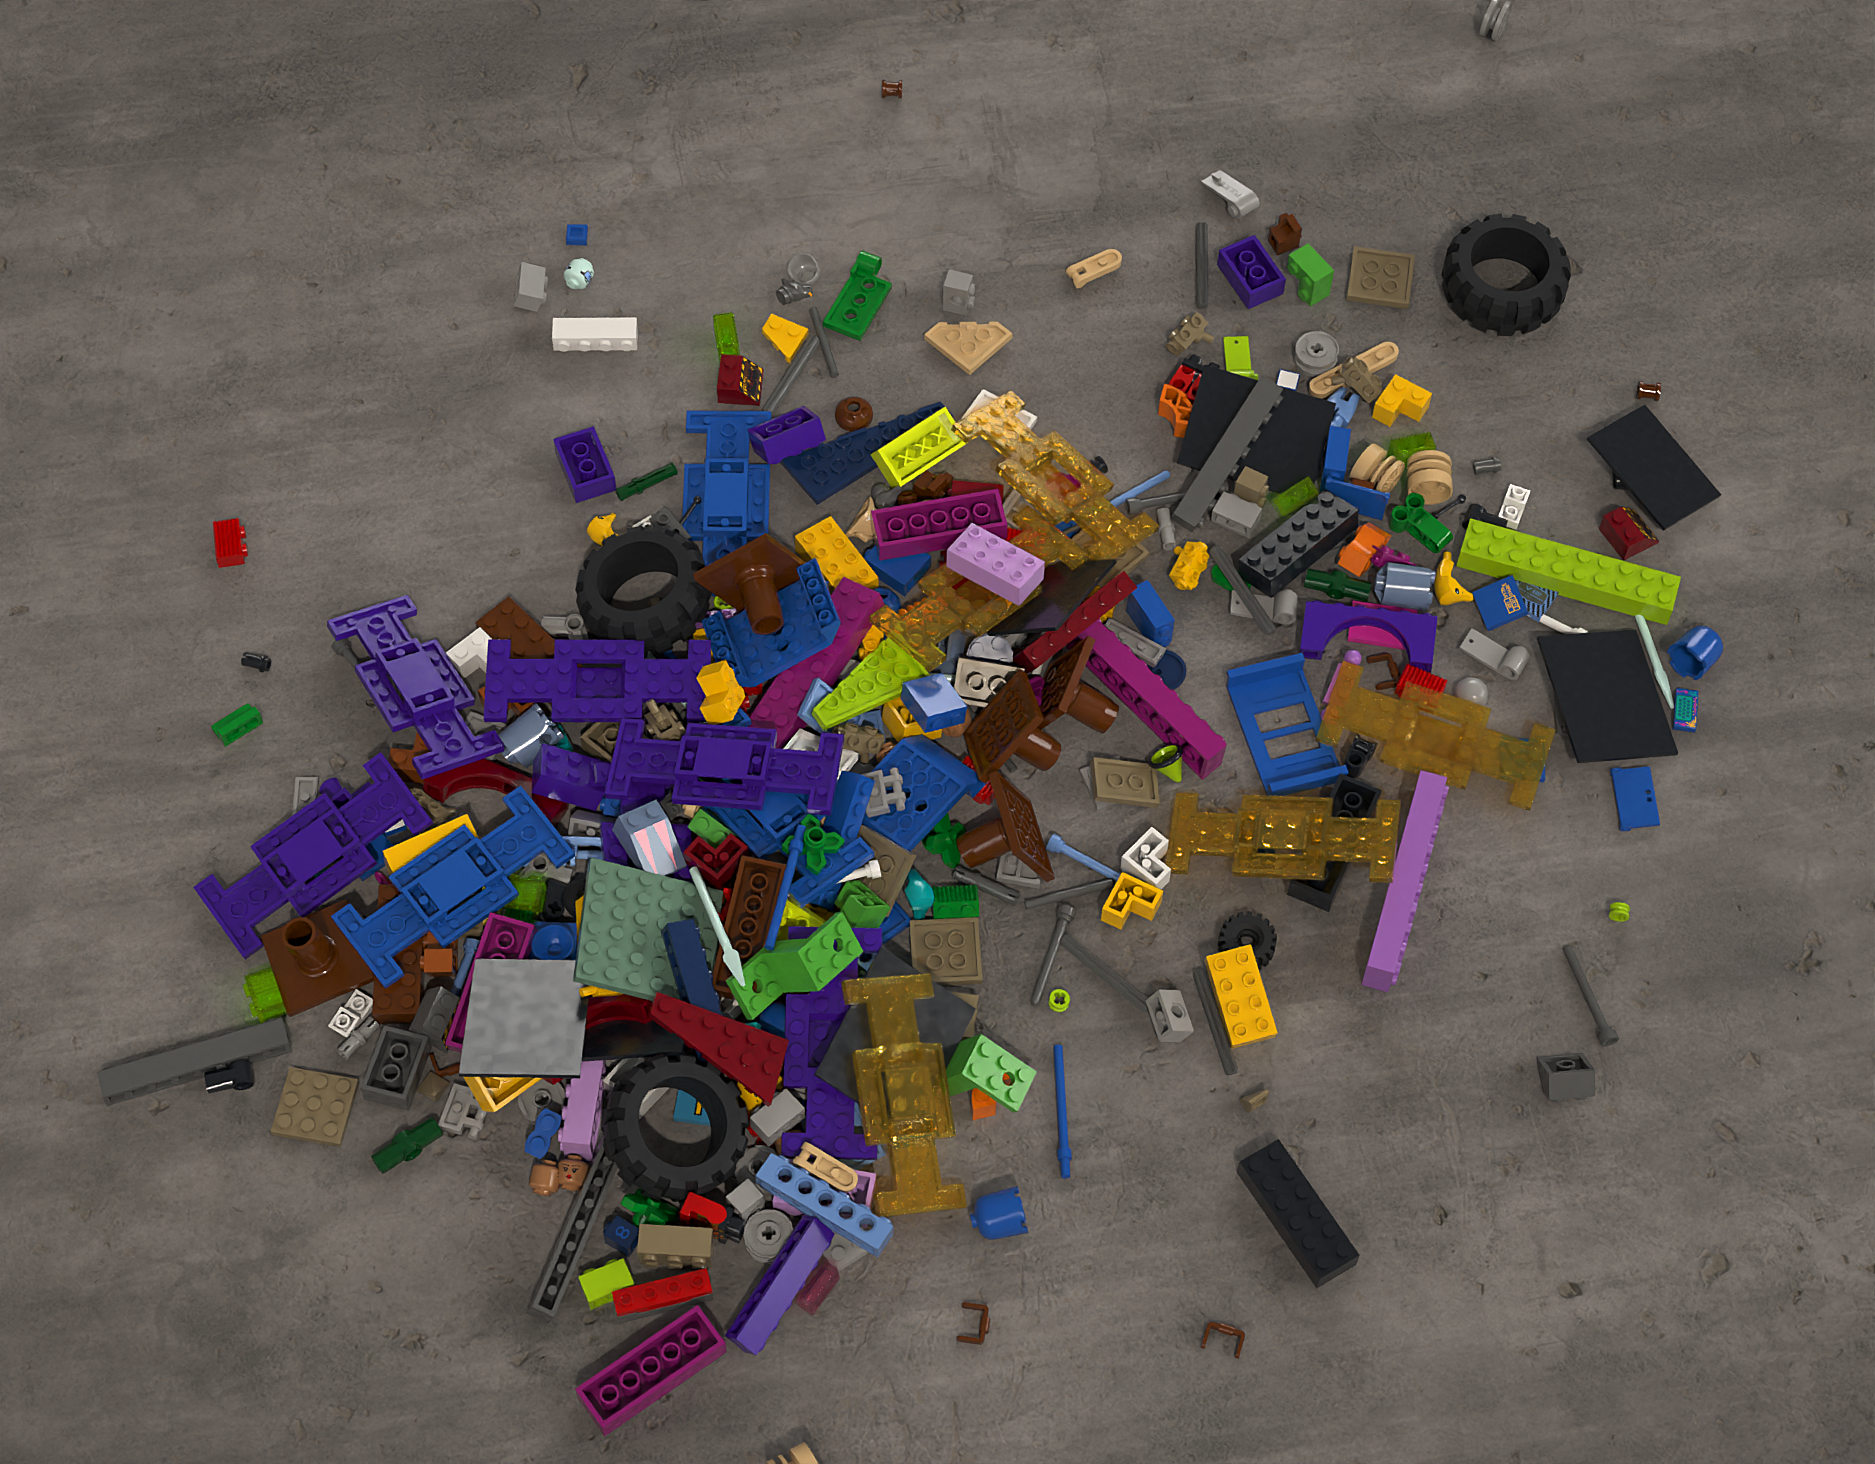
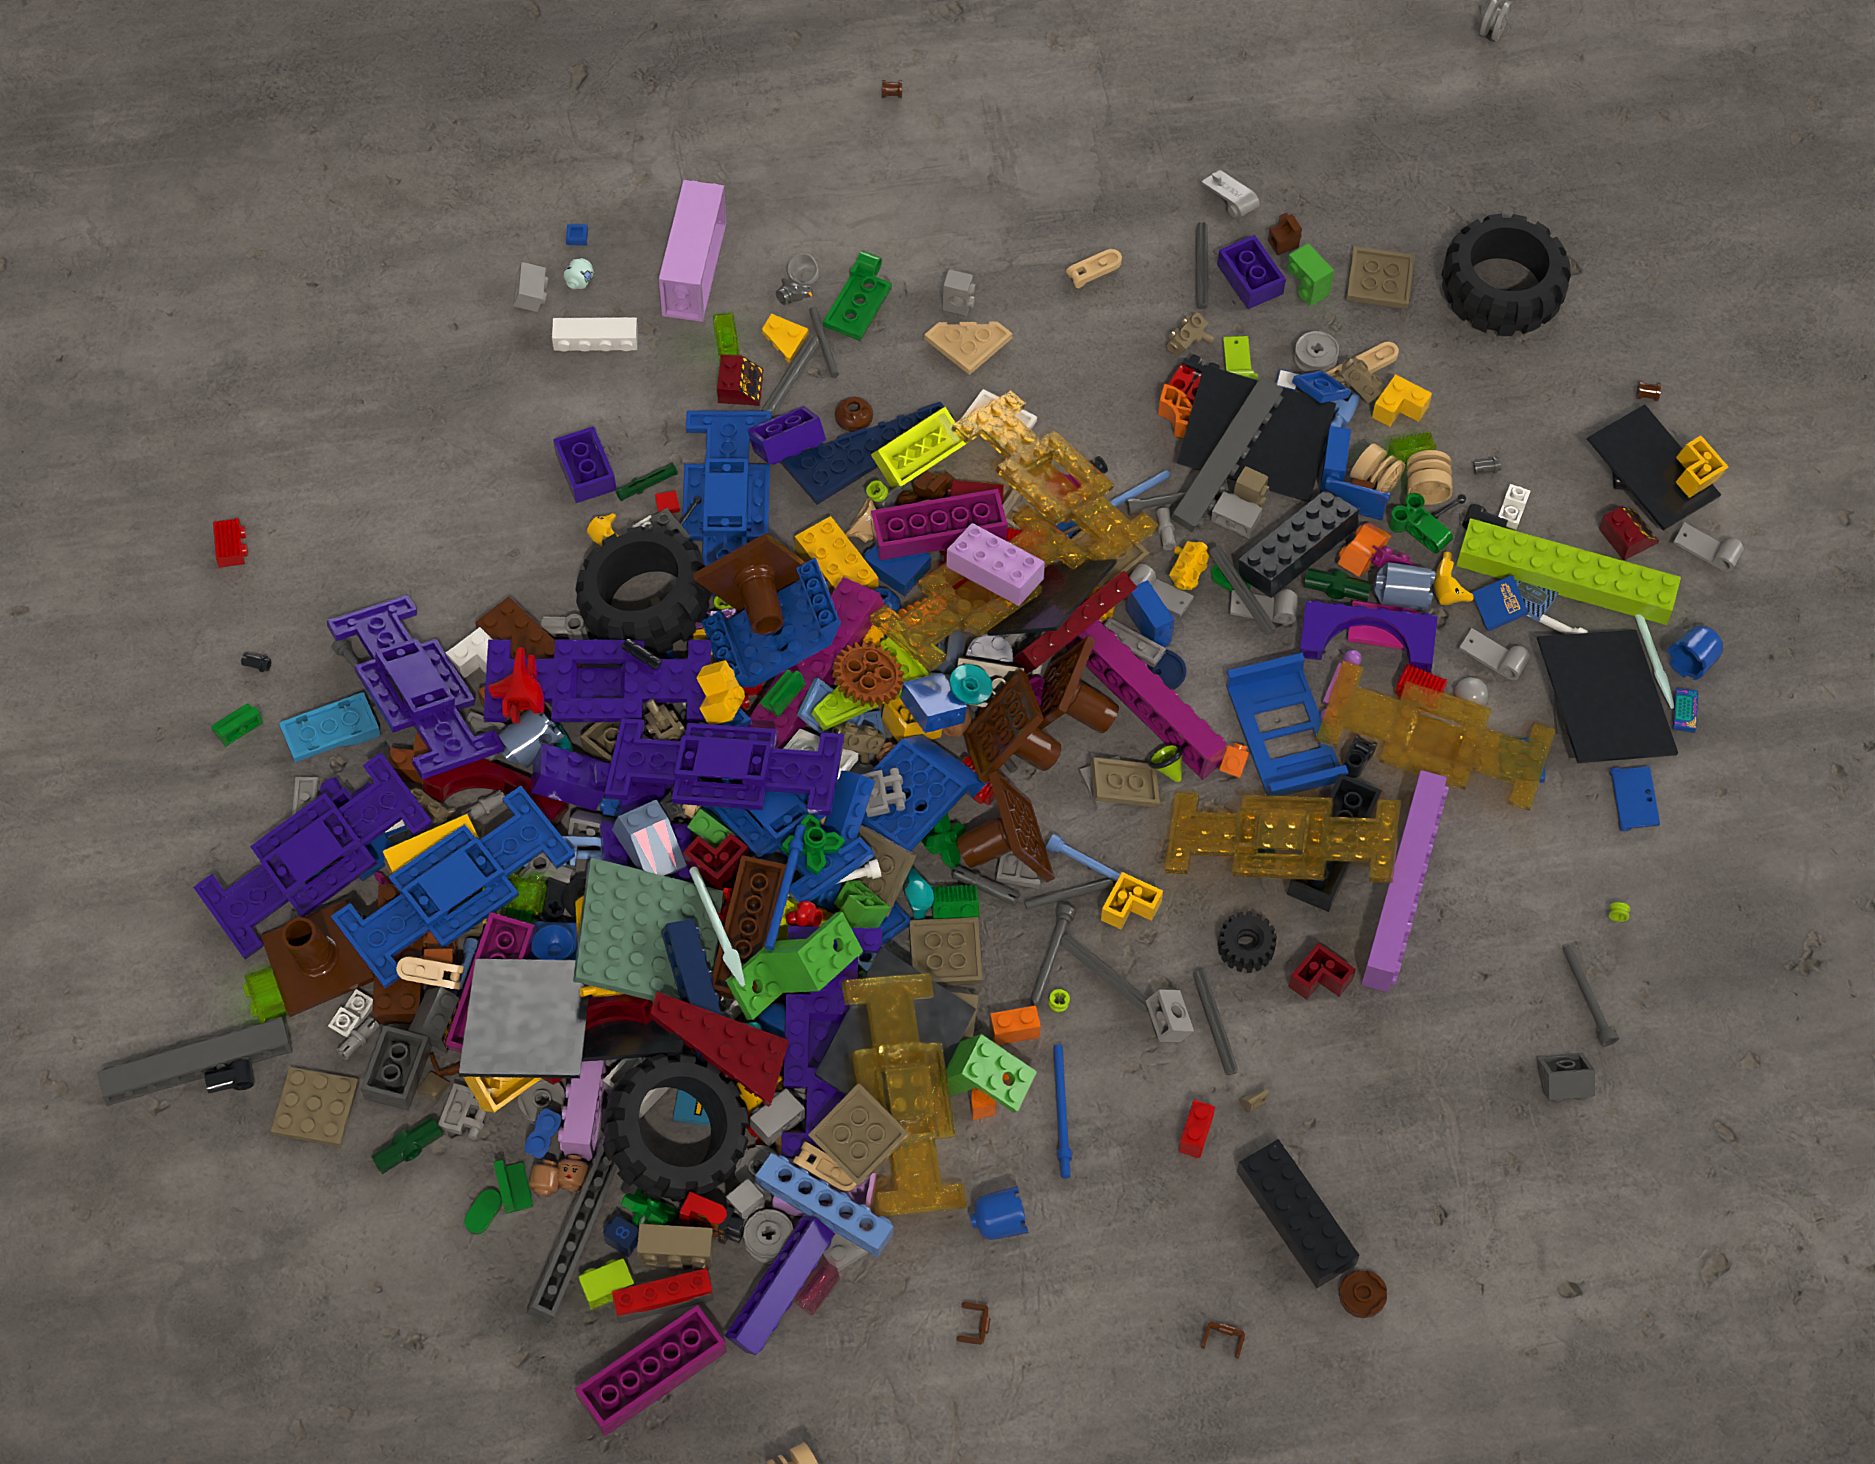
white brick [1120,827,1171,890] -> none
yellow brick [1204,944,1278,1049] -> none
clear neon green brick [1270,476,1319,518] -> none
reddish brown piece [1367,653,1400,690] -> none
none -> dark azure piece [279,692,381,763]
none -> tan plate [397,956,464,989]
none -> light grey pin [461,790,505,822]
none -> green tile [464,1189,502,1235]
none -> red piece [488,647,545,724]
none -> green panel [493,1160,533,1214]
none -> black axle [622,639,662,670]
none -> red tile [655,491,680,514]
none -> lavender container [659,180,727,322]
none -> green panel [760,669,806,718]
none -> red animal [786,901,823,927]
none -> dark tan plate [808,1083,910,1186]
none -> dark orange gear [832,641,904,708]
none -> lime bush [866,480,888,502]
none -> teal dish [949,664,993,705]
none -> orange brick [990,1006,1041,1045]
none -> light grey door [1129,564,1194,617]
none -> red brick [1178,1100,1215,1158]
none -> orange bracket [1219,743,1251,778]
none -> dark red brick [1288,943,1356,1000]
none -> blue tile [1292,371,1351,403]
none -> reddish brown tile [1339,1270,1387,1318]
none -> light grey door [1673,522,1744,572]
none -> yellow brick [1676,435,1728,498]

